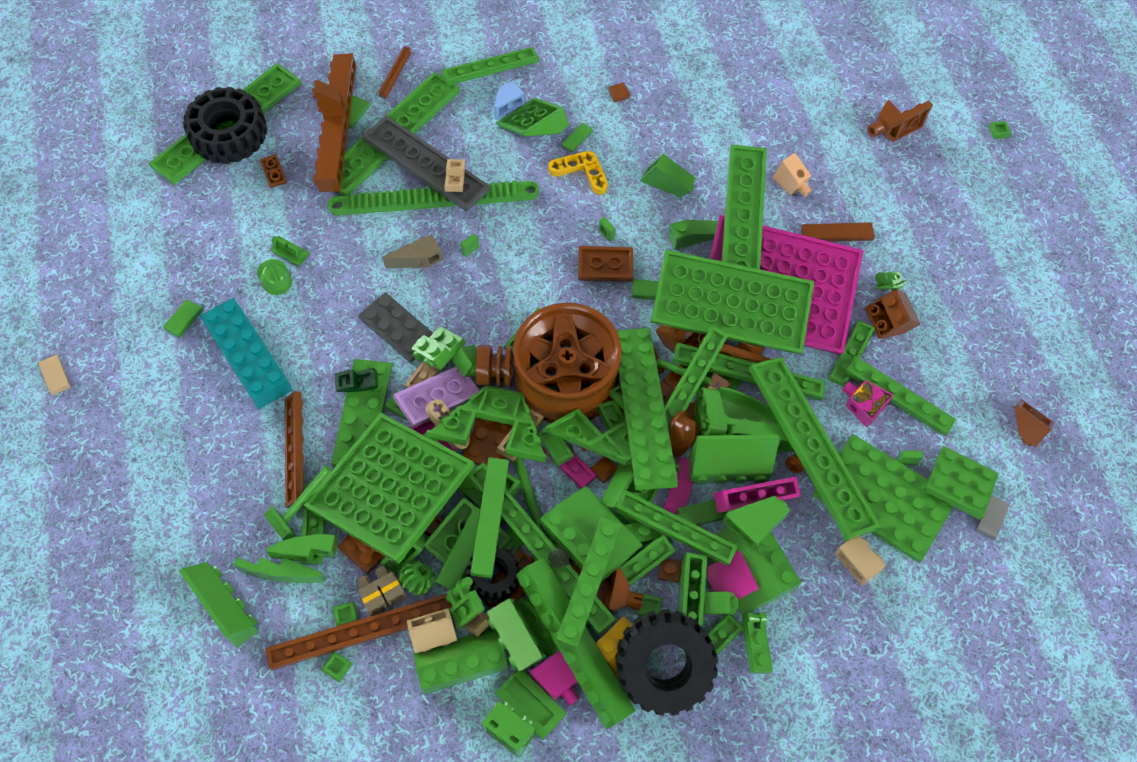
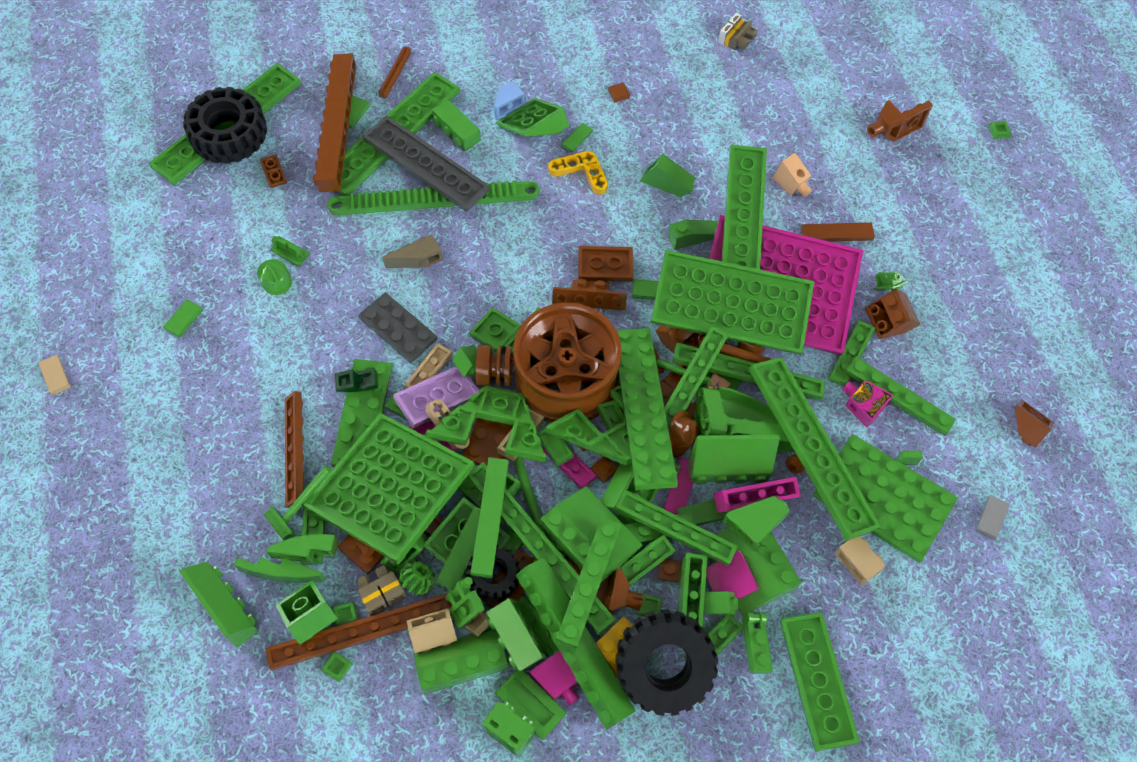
teal brick [199,297,293,410] -> none
dark orange slope [312,80,345,118] -> none
bright green plate [411,326,466,370] -> none
bright green tile [442,47,539,86] -> none
tan slope [444,159,465,192] -> none
bright green tile [460,234,479,257] -> none
clear smoke plate [548,549,569,568] -> none
bright green tile [599,217,616,241] -> none
bright green plate [924,446,999,520] -> none
none -> bright green brick [275,580,338,644]
none -> bright green brick [432,100,481,151]
none -> bright green plate [469,307,521,354]
none -> dark orange bracket [552,279,627,310]
none -> dark tan hips [718,13,758,50]
none -> bright green plate [780,612,860,752]

